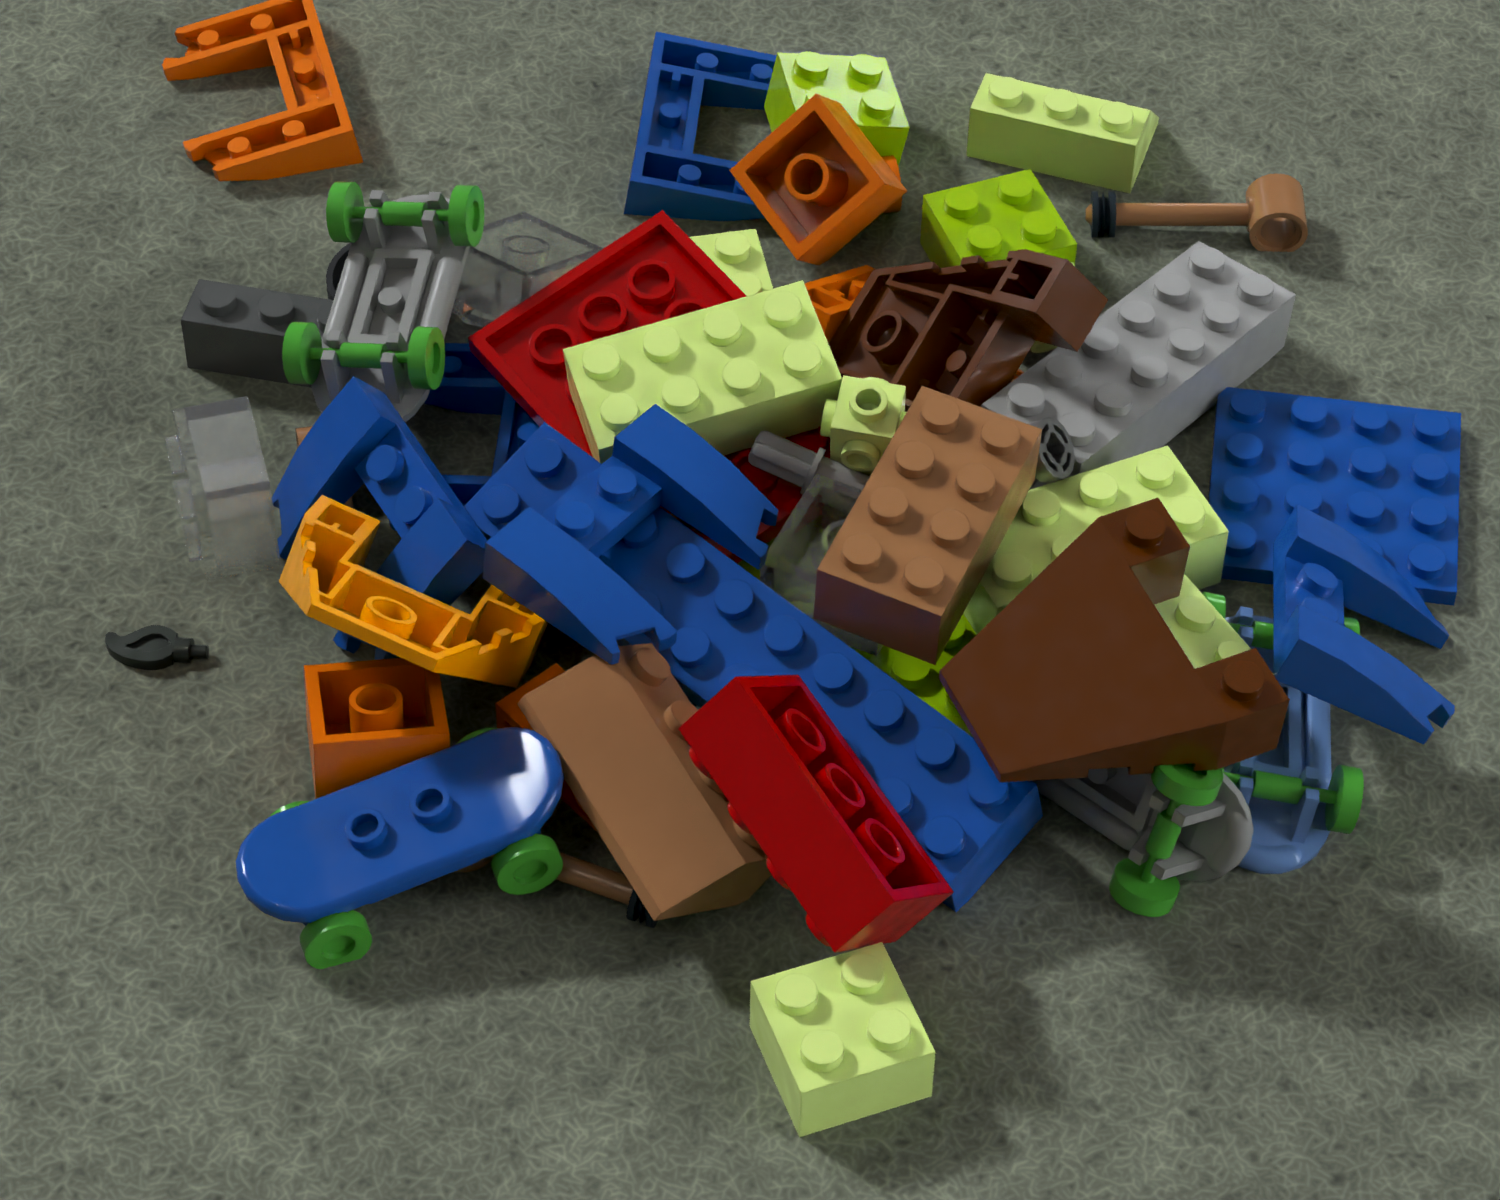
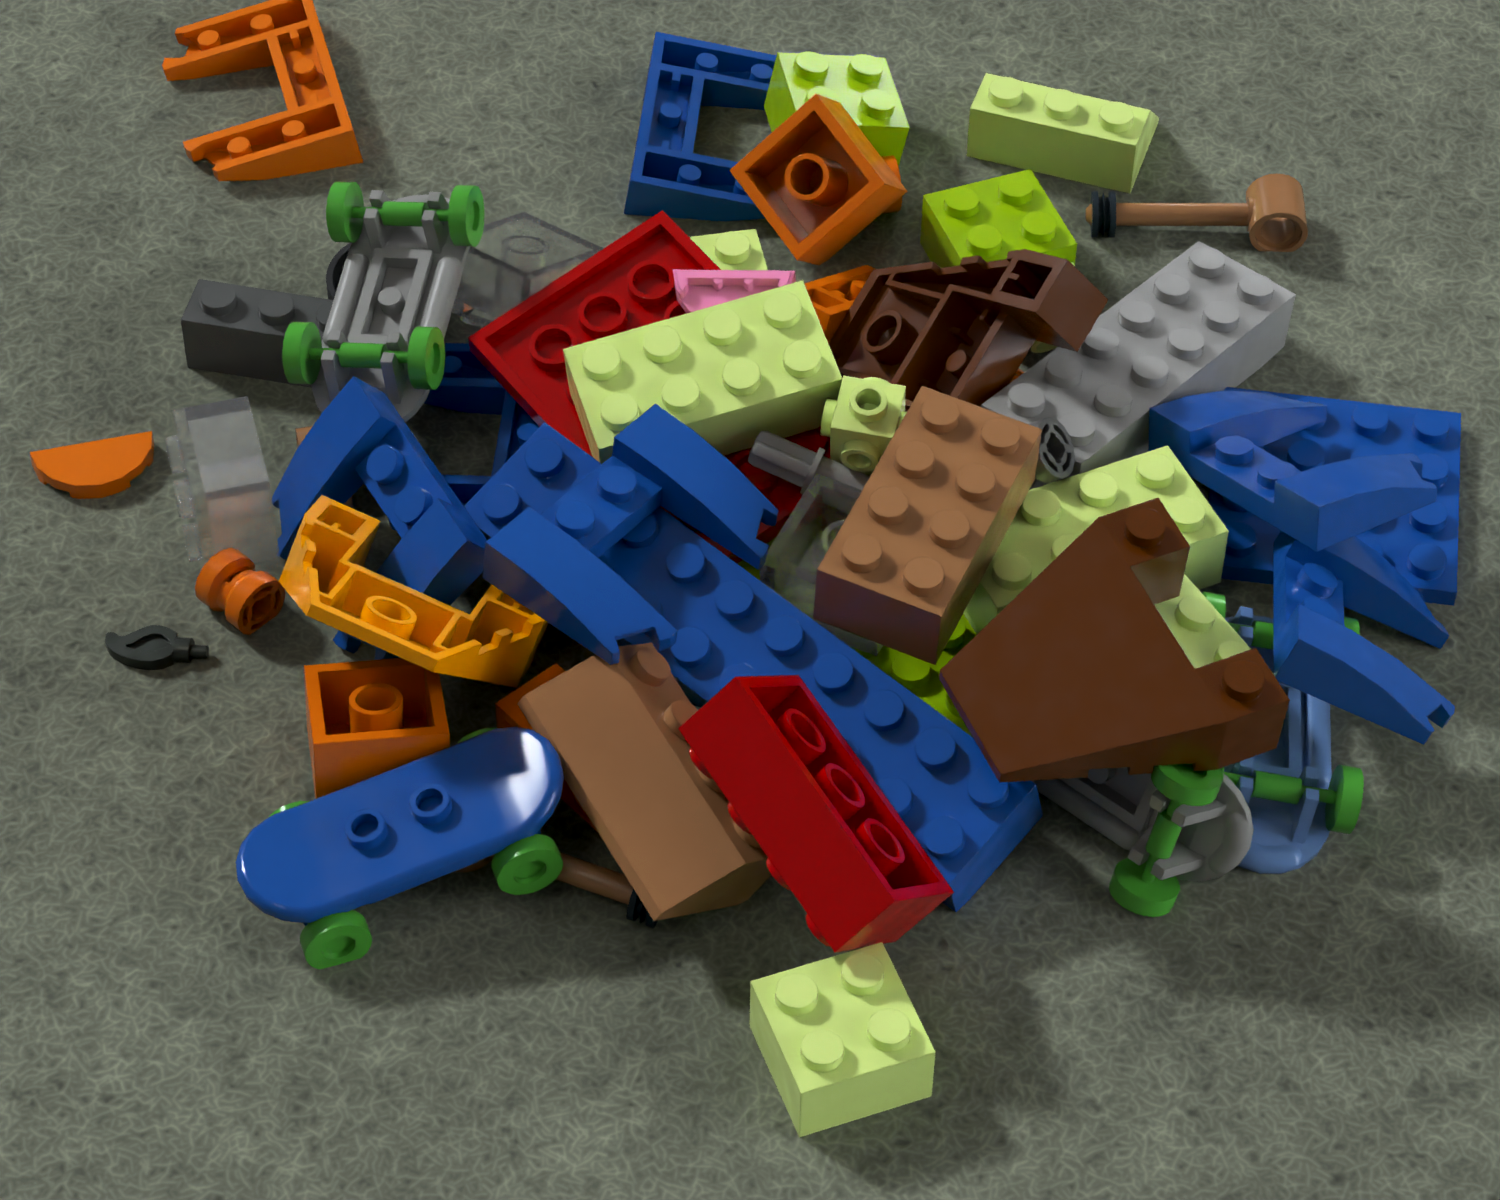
none -> orange tile [30,431,154,499]
none -> orange wheel [195,548,286,635]
none -> bright pink tile [673,269,796,314]
none -> blue wedge [1148,391,1437,552]

